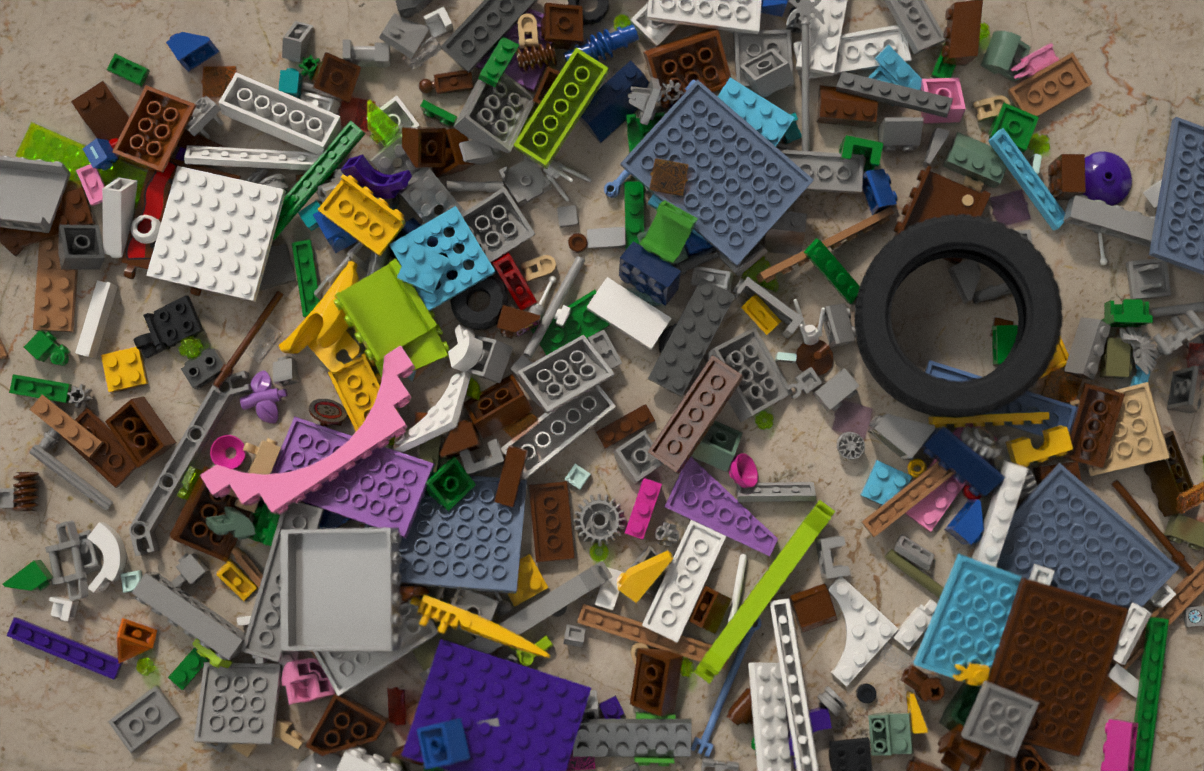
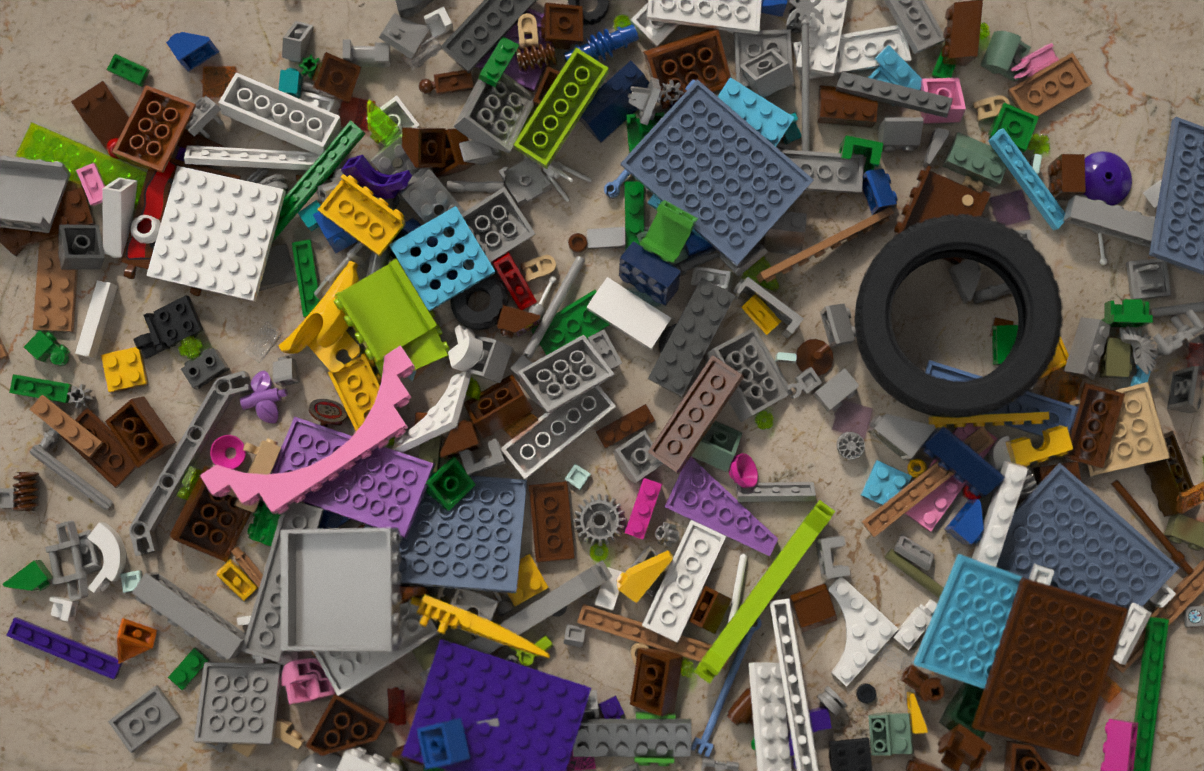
blue brick [82,138,118,170] -> none
clear neon green plate [136,658,156,676] -> none
light grey brick [171,553,210,588] -> none
lime plate [192,638,232,668] -> none
sand green brick [206,507,255,539] -> none
reddish brown bar [213,291,284,389] -> none
medium azure plate [397,242,449,294] -> none
green plate [420,99,458,127] -> none
reddish brown tile [494,445,528,507] -> none
white plate [554,305,571,328] -> none
light grey tile [557,205,578,227] -> none
clear orange piece [649,158,689,196] -> none
white plant [793,299,825,345] -> none
green plate [803,238,860,304] -> none
yellow plate [952,663,990,686] -> none
light grey gear [960,426,1002,459] -> none
light grey plate [961,680,1039,757] -> none
white sticker [1108,664,1139,699] -> none

